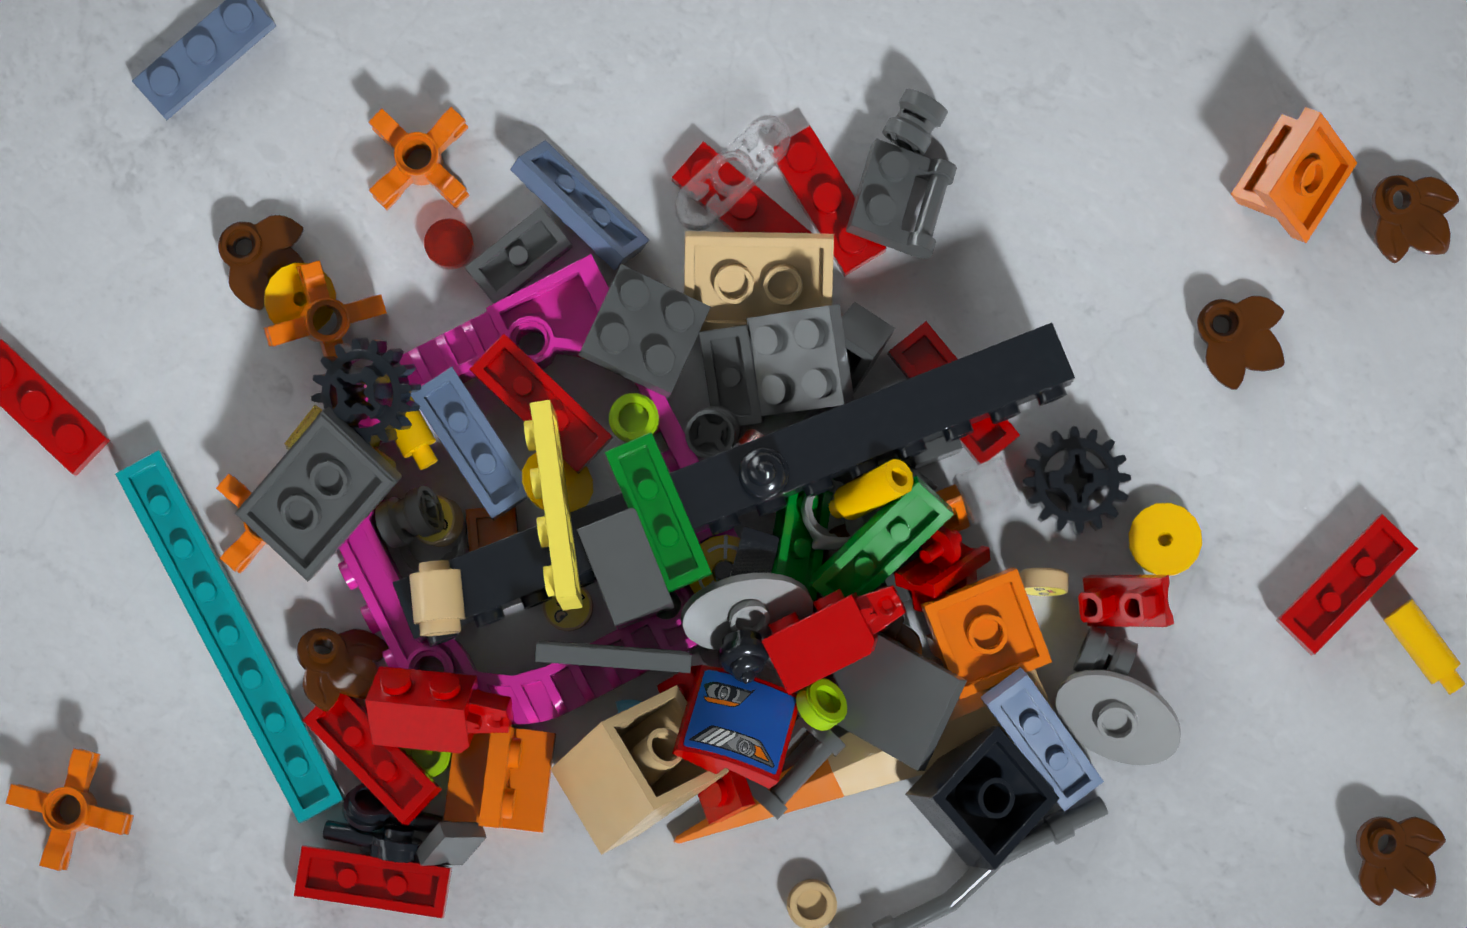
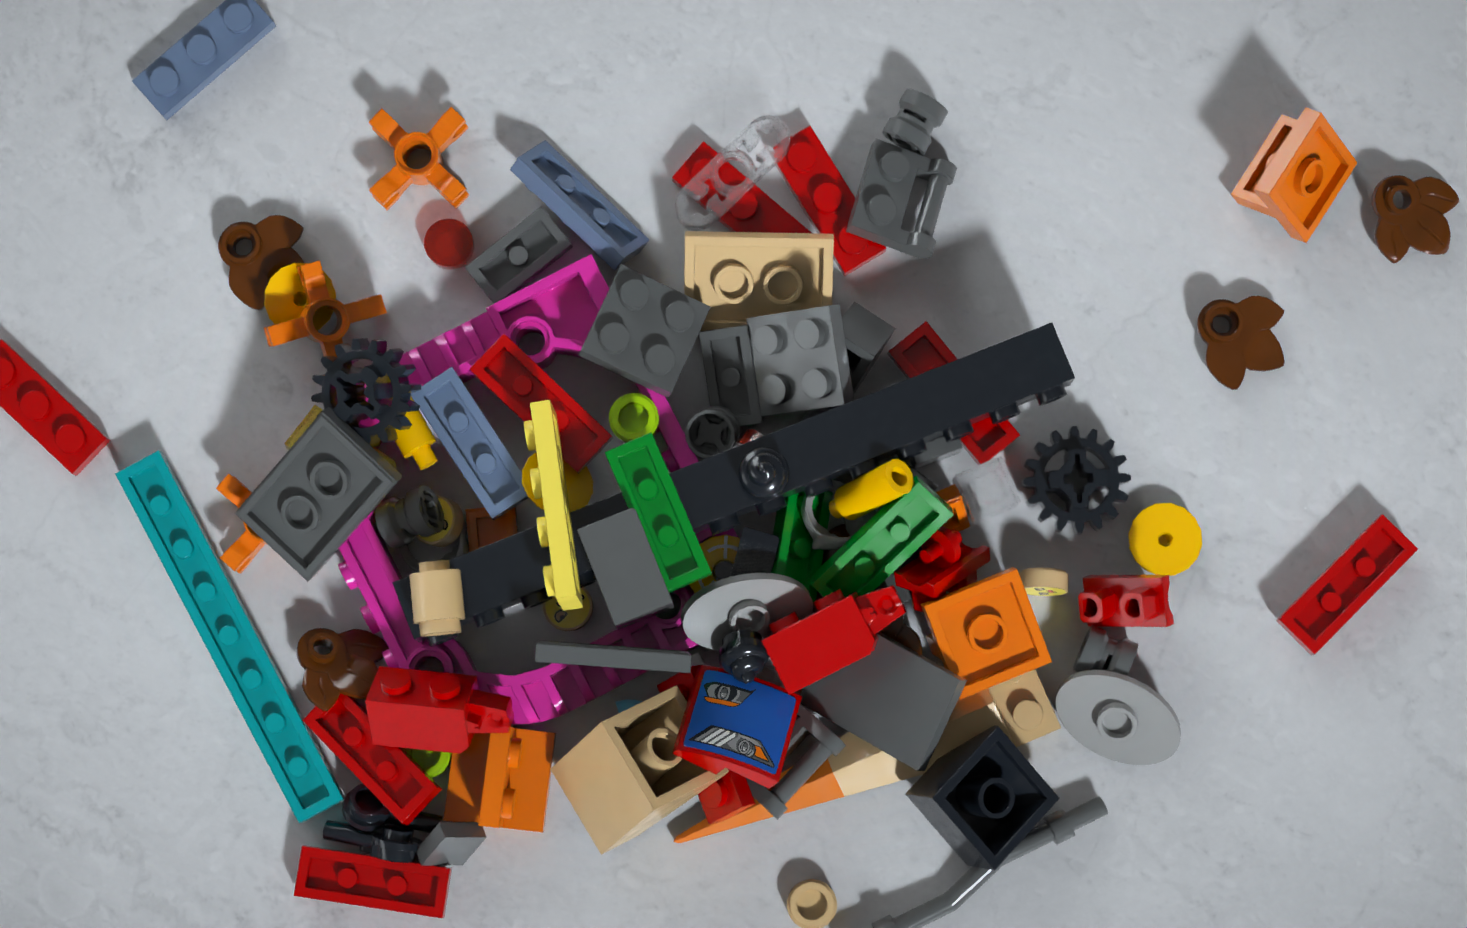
orange pin [5,748,134,871] -> none
lime tile [796,678,847,731] -> none
sand blue plate [980,667,1104,811] -> none
reddish brown plate [1356,816,1446,906] -> none
yellow cylinder [1383,599,1466,695] -> none

